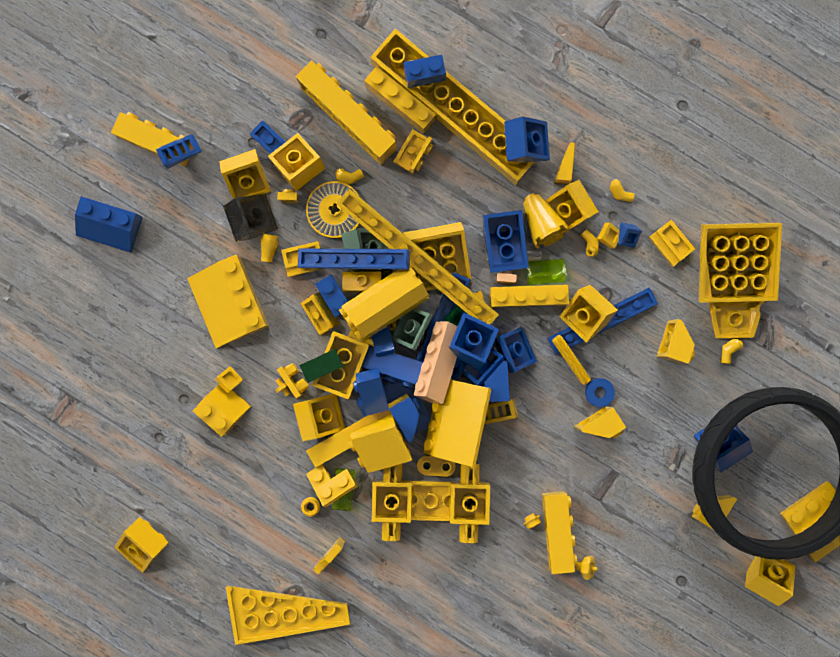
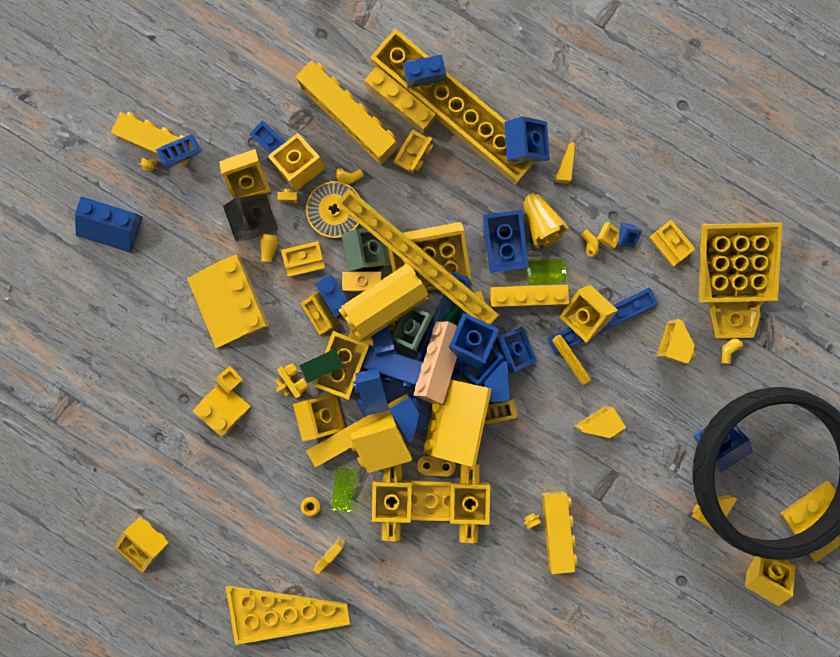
blue tile [298,249,410,270] -> none
yellow plate [306,464,358,508] -> none
light nougat plate [495,271,517,284] -> none
yellow slope [545,180,599,234] -> none
yellow piece [576,556,598,580] -> none
blue piece [585,378,615,407] -> none
yellow arm [610,179,634,202] -> none
none -> yellow plate [139,157,158,172]

